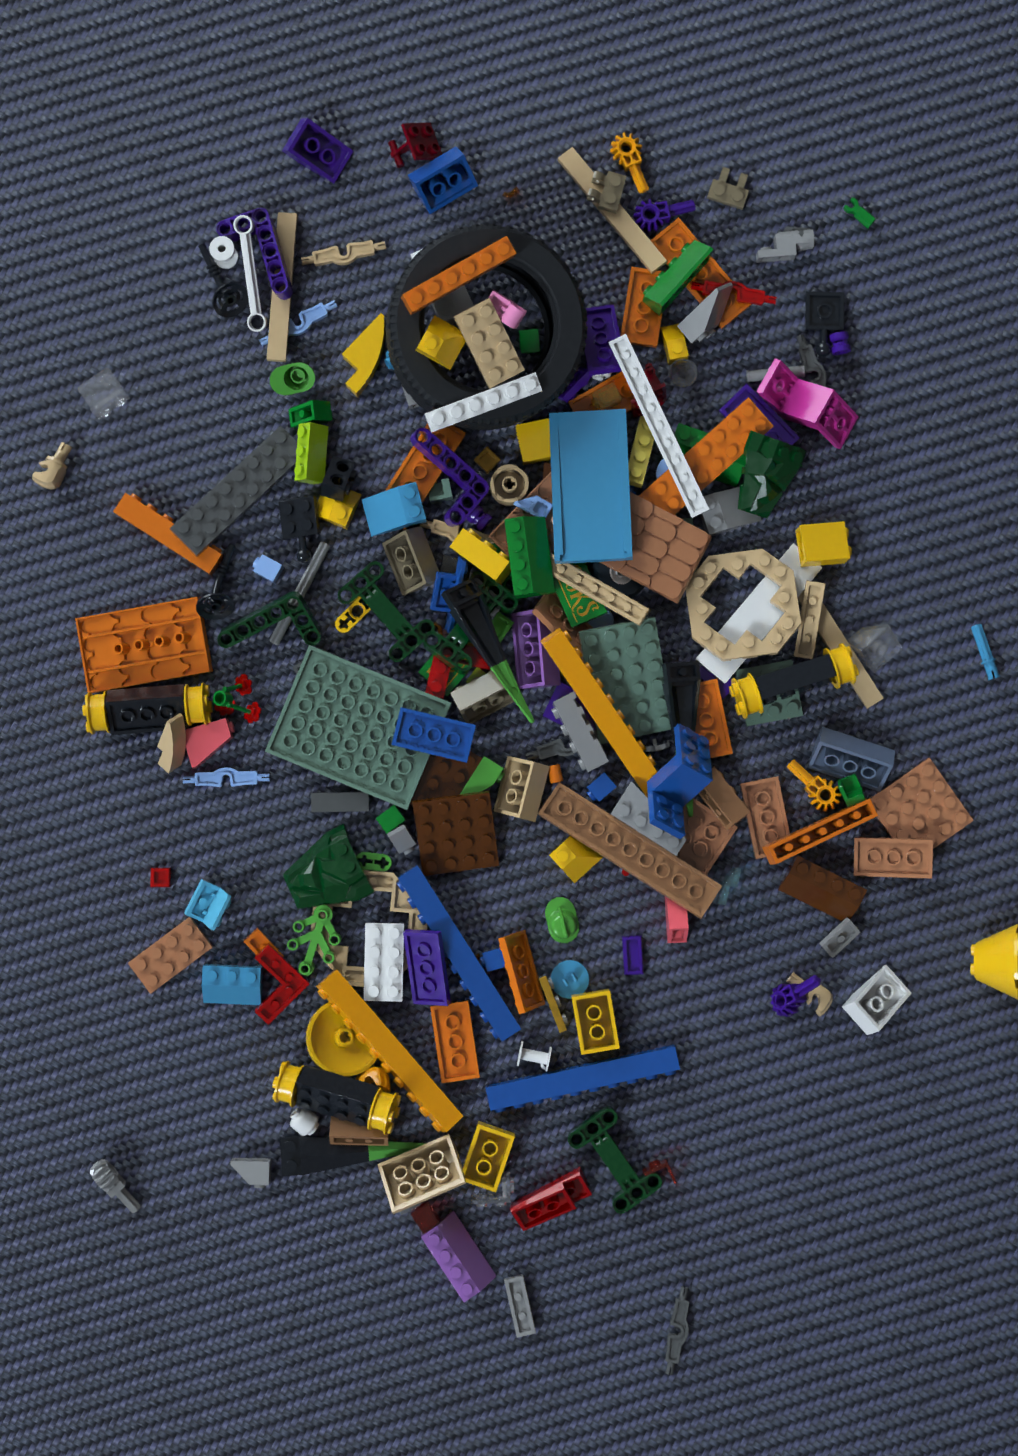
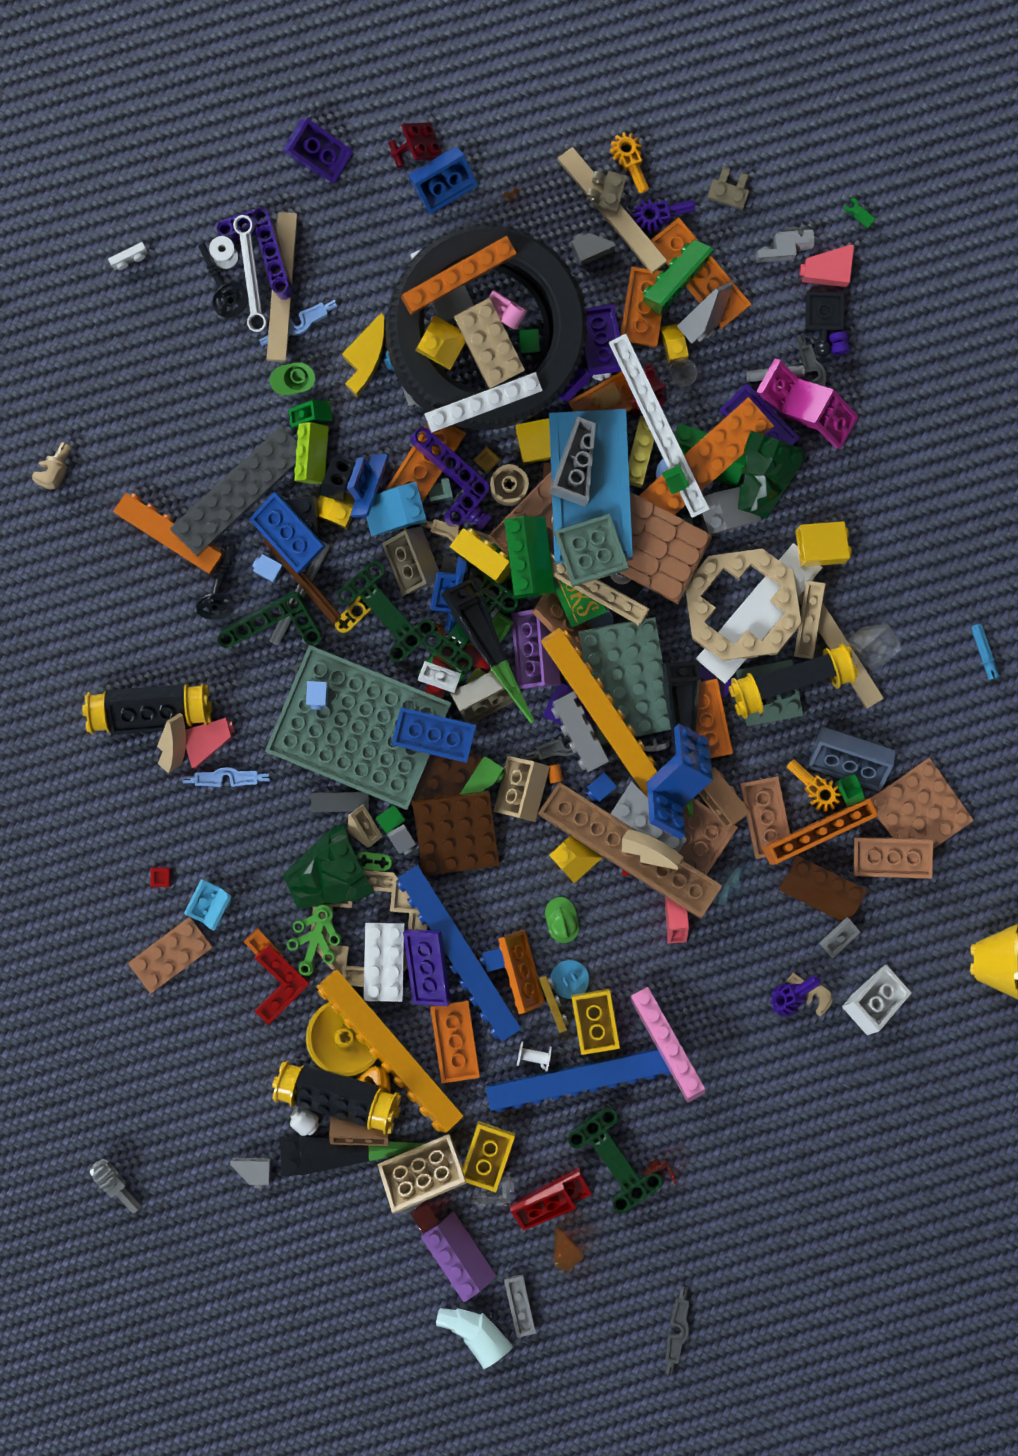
orange piece [75,597,213,693] -> none
clear bracket [78,368,130,419] -> none
dark azure slope [202,964,264,1005] -> none
plant [213,674,262,724] -> none
tan piece [301,240,386,266] -> none
light blue tile [513,495,552,518] -> none
dark purple tile [622,935,644,975] -> none
red piece [691,280,777,306] -> none
none -> white plate [108,242,149,270]
none -> blue plate [249,492,326,574]
none -> reddish brown axle [264,539,341,624]
none -> light blue brick [306,681,329,710]
none -> blue bracket [347,454,389,518]
none -> tan slope [348,804,383,847]
none -> white plate [418,661,461,693]
none -> light aqua piece [436,1308,513,1369]
none -> light grey wedge [549,416,596,507]
none -> clear orange slope [553,1224,584,1273]
none -> sand green plate [554,514,629,587]
none -> light grey slope [571,233,616,266]
none -> tan slope [622,829,683,870]
none -> bright pink brick [631,987,705,1103]
none -> green panel [662,465,689,494]
none -> coral slope [799,245,854,288]

